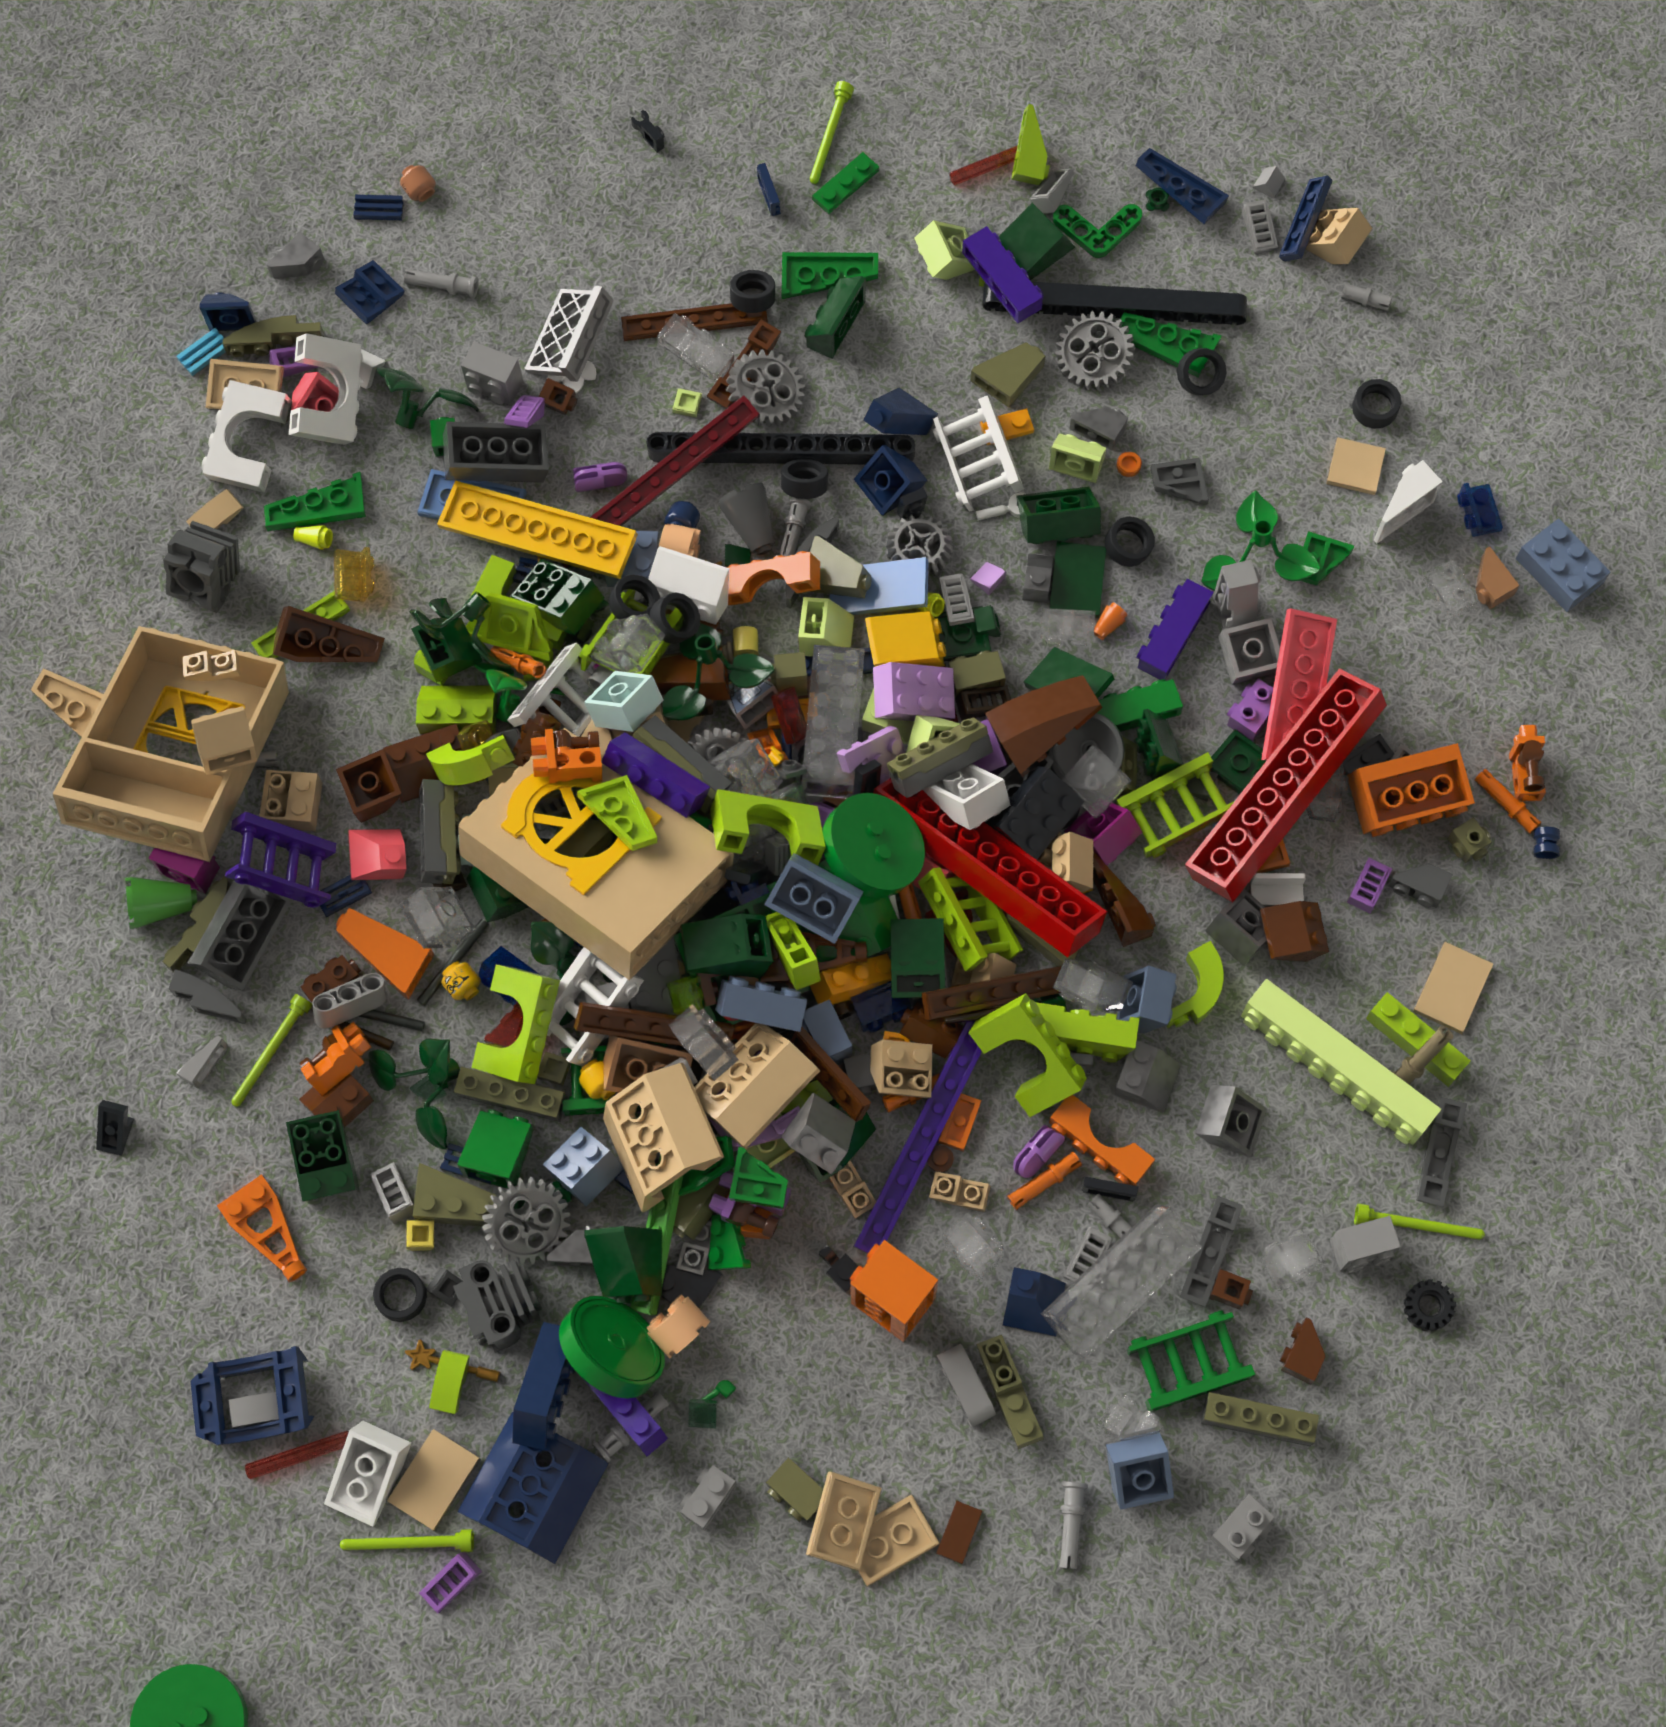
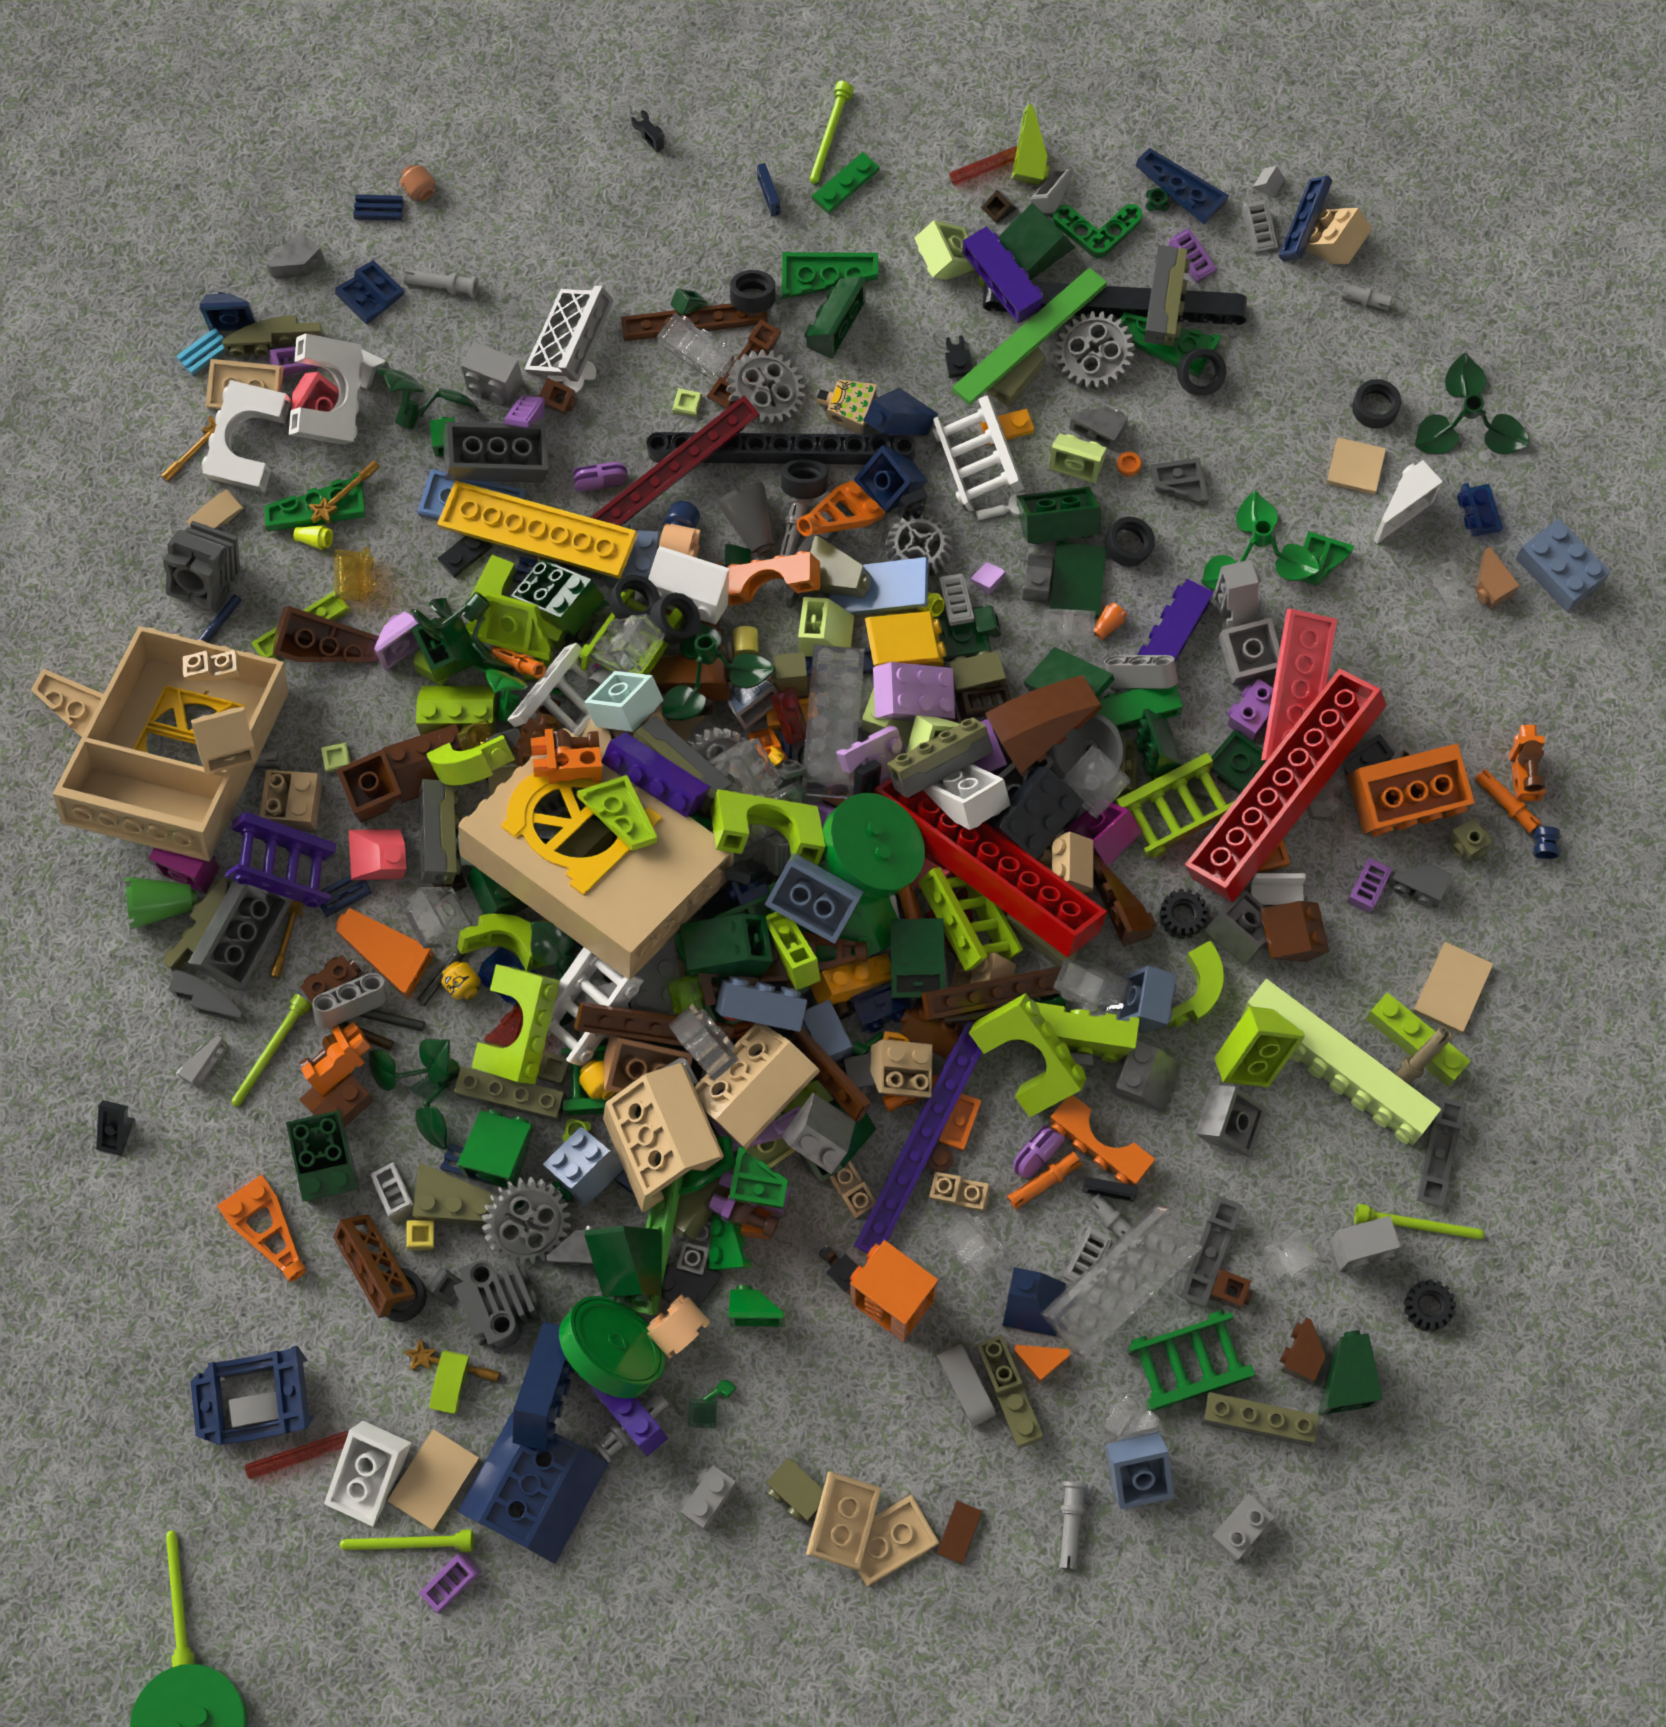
none -> pearl gold piece [161,416,217,482]
none -> lime piece [166,1530,195,1667]
none -> dark blue bar [198,594,242,643]
none -> pearl gold piece [270,900,307,978]
none -> pearl gold piece [309,460,380,524]
none -> yellowish green tile [321,742,351,773]
none -> reddish brown fence [333,1214,415,1318]
none -> lavender slope [374,611,419,671]
none -> black plate [438,536,492,578]
none -> lime arch [457,913,547,971]
none -> lime plate [562,1118,592,1143]
none -> dark green slope [671,288,707,315]
none -> green slope [728,1285,785,1327]
none -> orange plate [797,480,886,536]
none -> tan torso [816,380,877,434]
none -> green hand [852,1031,884,1056]
none -> black plate [945,335,973,378]
none -> bright green tile [952,267,1107,406]
none -> dark brown slope [981,189,1017,223]
none -> orange slope [1014,1345,1070,1383]
none -> light grey beam [1104,655,1178,688]
none -> piece [1144,245,1191,346]
none -> black tyre [1159,889,1208,939]
none -> medium lavender slope [1169,228,1216,283]
none -> lime slope [1214,1006,1305,1087]
none -> dark green slope [1319,1330,1383,1415]
none -> dark green plant [1415,353,1529,454]

